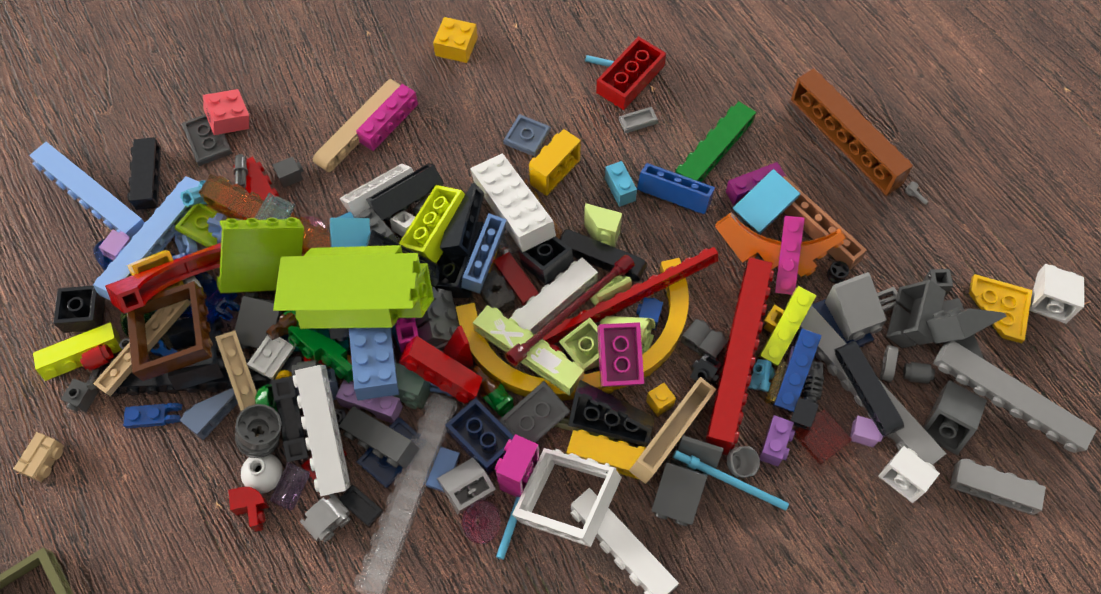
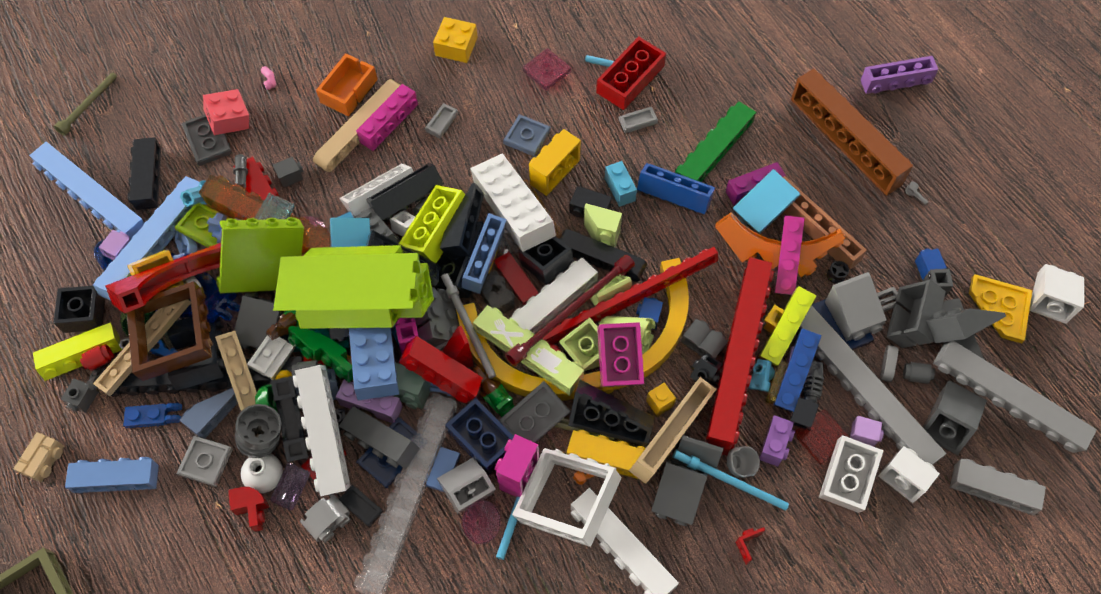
black beam [835,341,904,437] -> none
none -> olive piece [53,73,117,136]
none -> medium blue brick [65,457,159,493]
none -> light grey plate [176,436,233,487]
none -> bright pink arm [261,66,276,90]
none -> orange piece [316,53,378,116]
none -> light grey tile [425,103,459,139]
none -> light grey bar [441,274,496,379]
none -> clear pink plate [523,48,571,91]
none -> black brick [569,186,612,217]
none -> orange hand [573,471,594,485]
none -> red bracket [735,527,765,565]
none -> white brick [819,435,883,513]
none -> medium lavender brick [860,56,938,94]
none -> blue brick [915,249,947,280]

